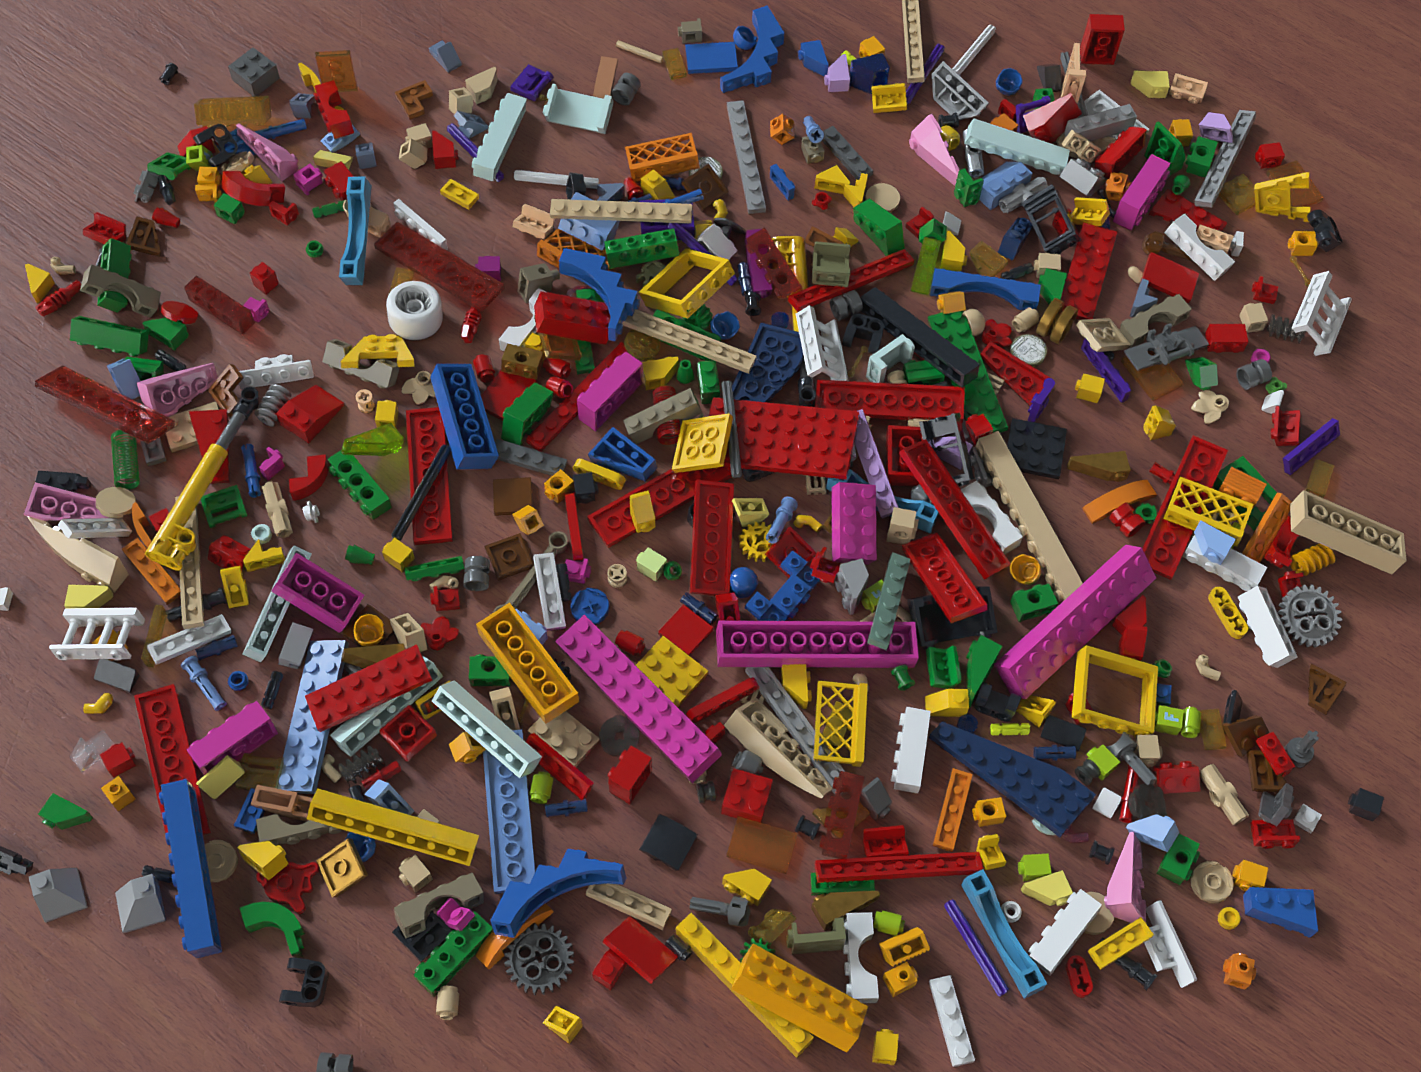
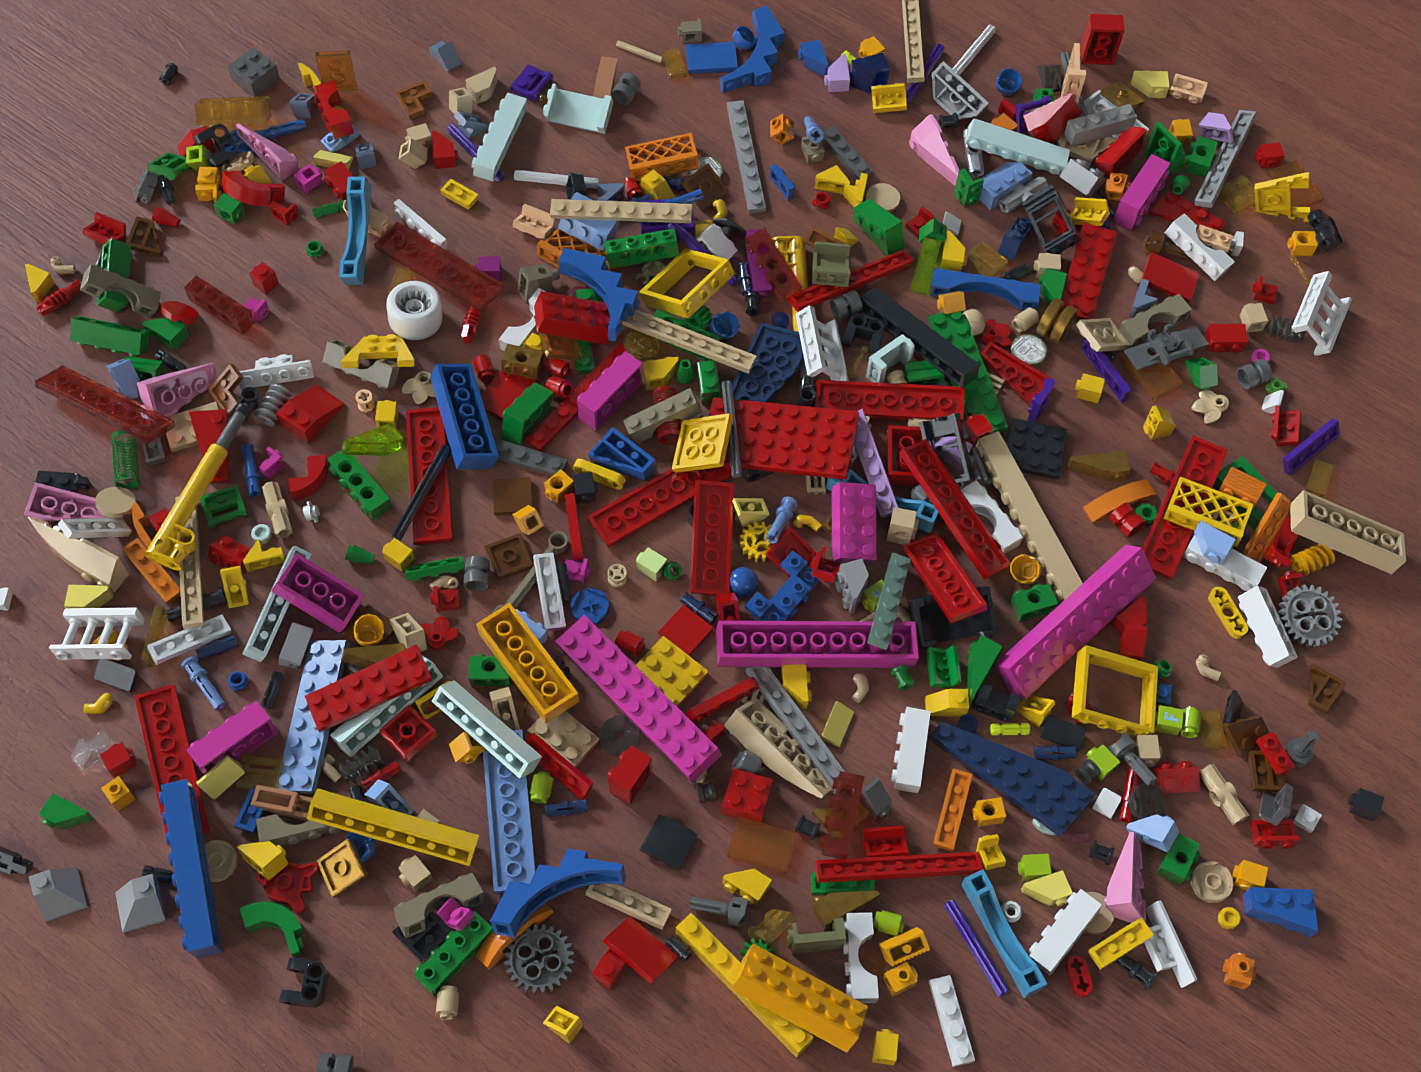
yellow slope [630,491,655,533] -> none
yellow fence [813,681,868,767] -> none
yellow head [940,125,960,151] -> none
tan slope [1061,130,1101,163] -> none
none -> pearl gold plate [1100,82,1145,109]

